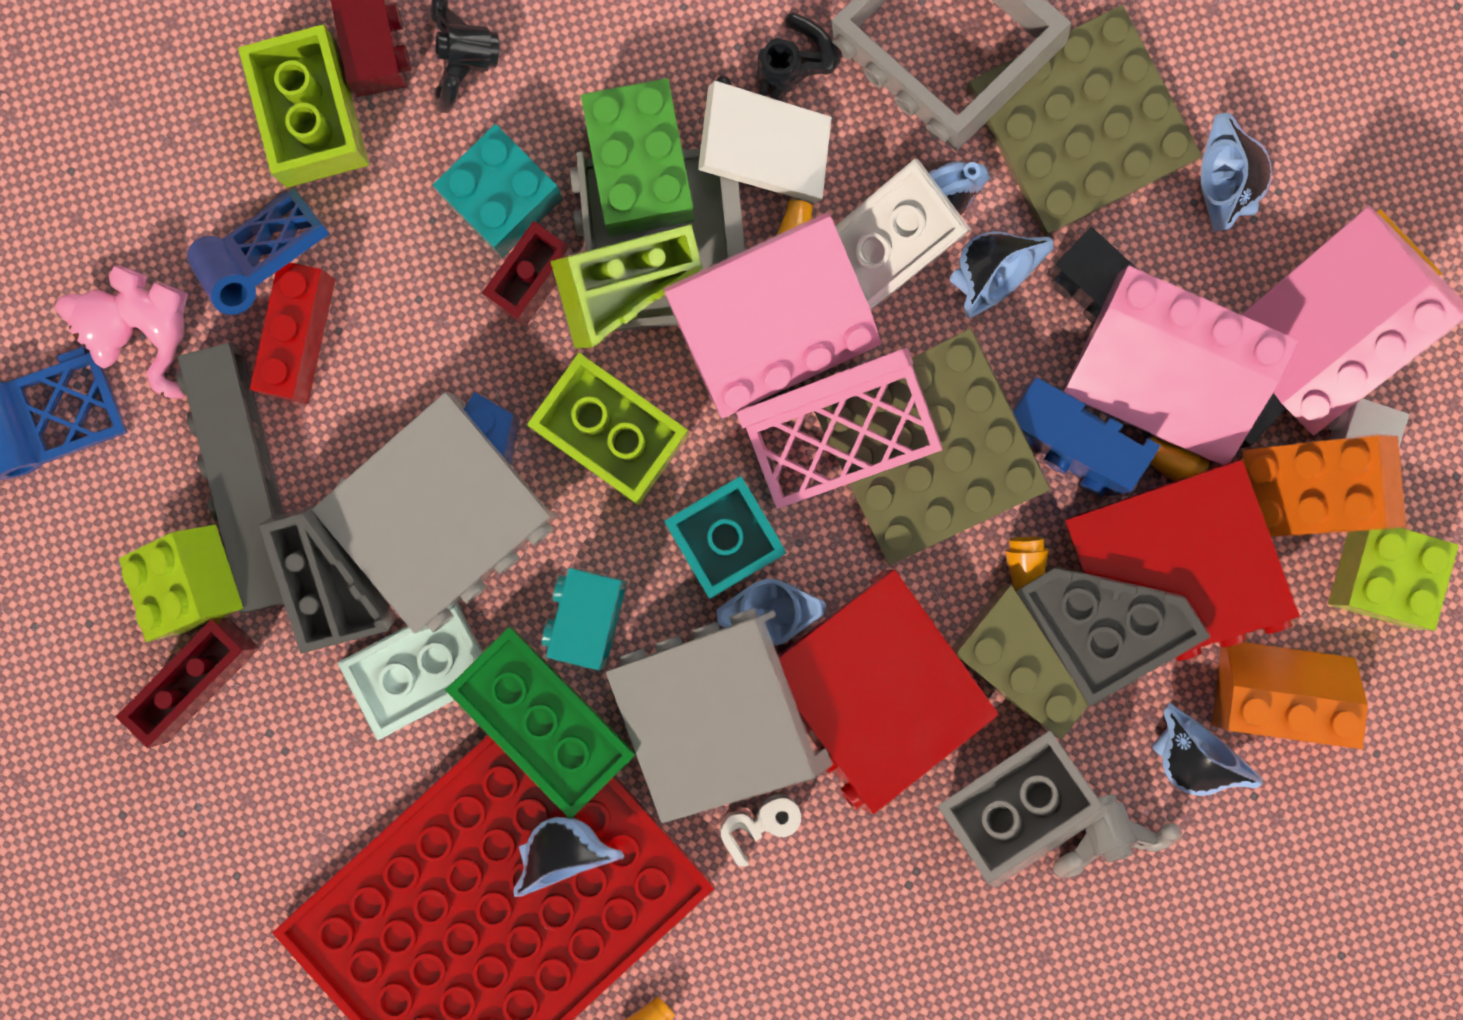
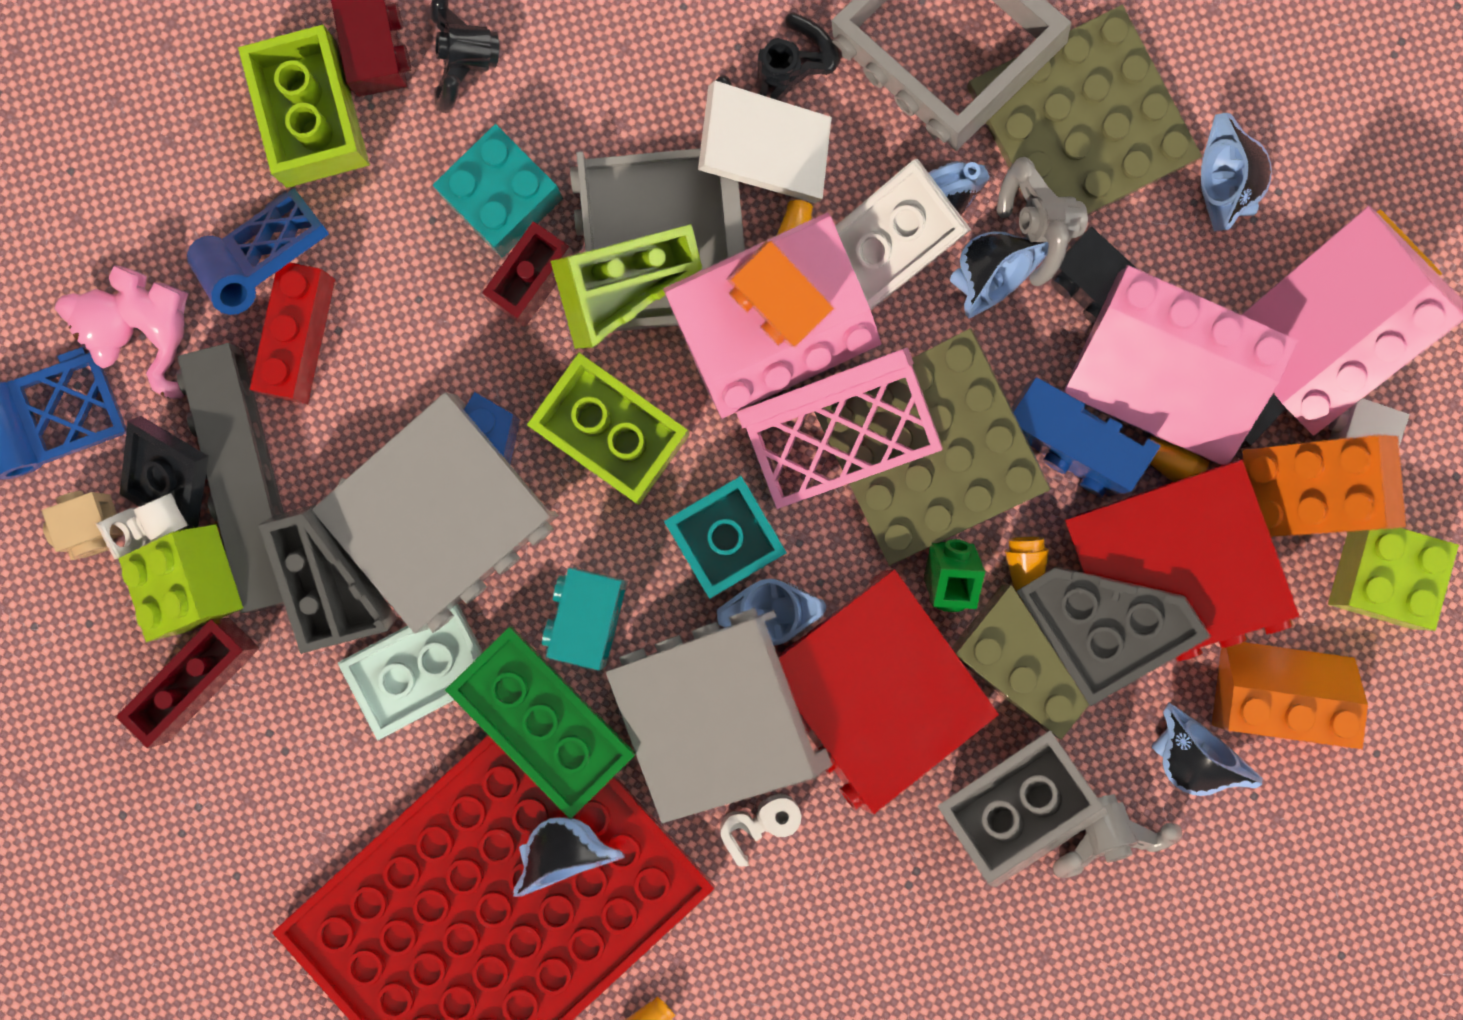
bright green brick [581,78,695,237] -> none
none -> tan brick [41,491,124,561]
none -> white leg [96,493,187,559]
none -> black plate [120,416,208,531]
none -> orange brick [726,240,835,348]
none -> green brick [923,539,986,612]
none -> light grey piece [997,157,1088,286]

